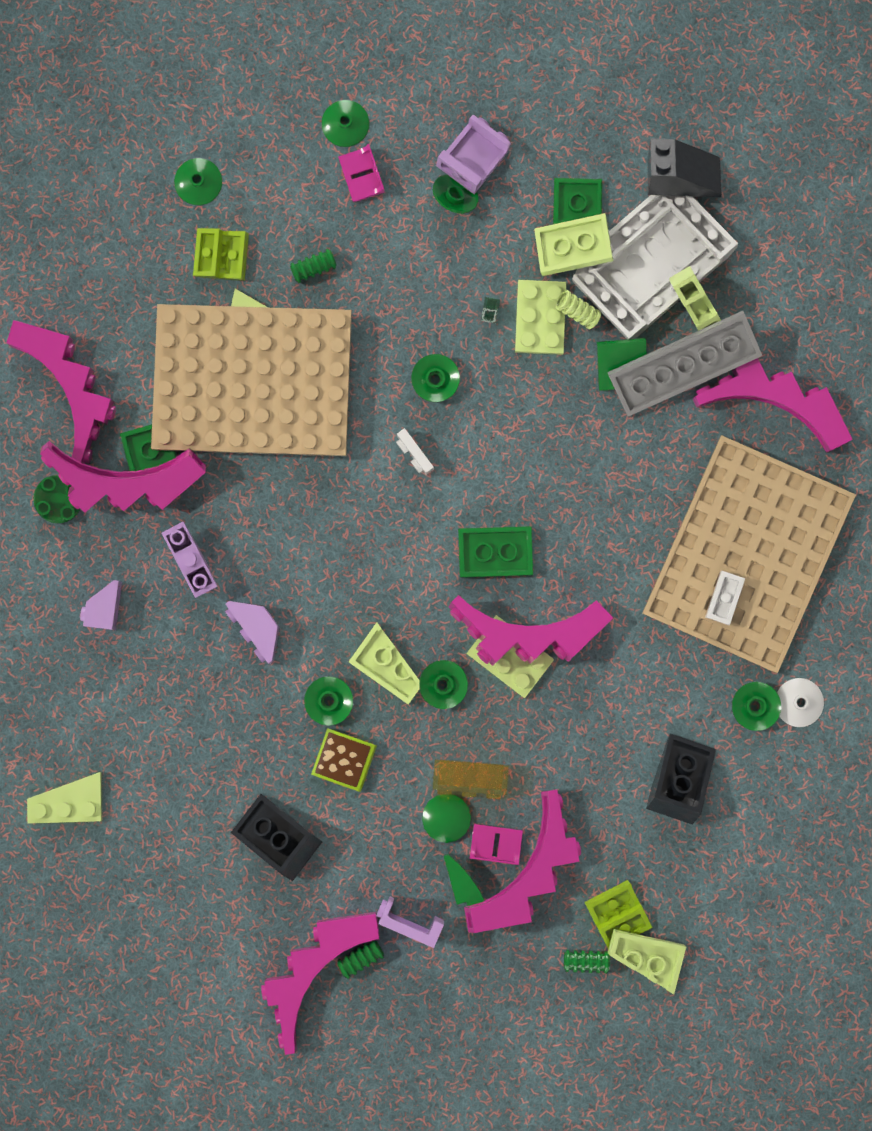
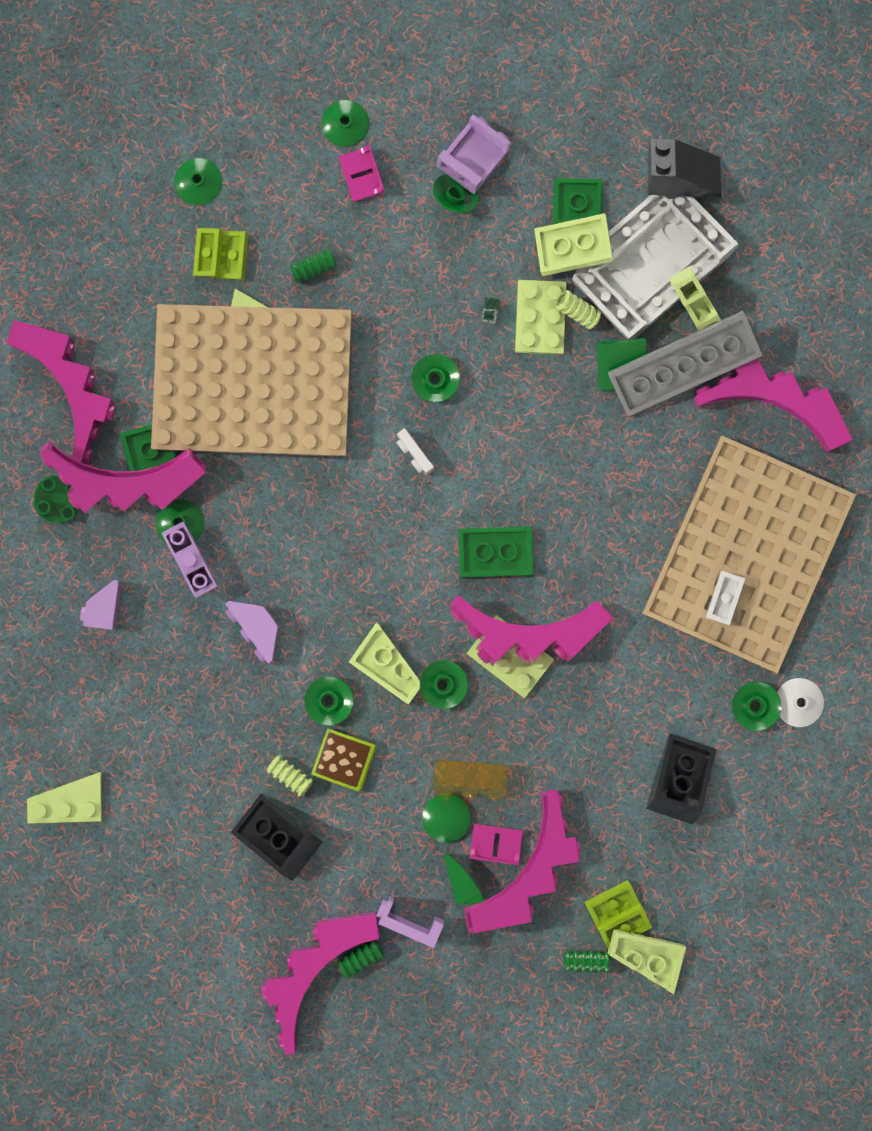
none -> green dish [155,499,204,544]
none -> yellowish green piece [267,755,313,797]

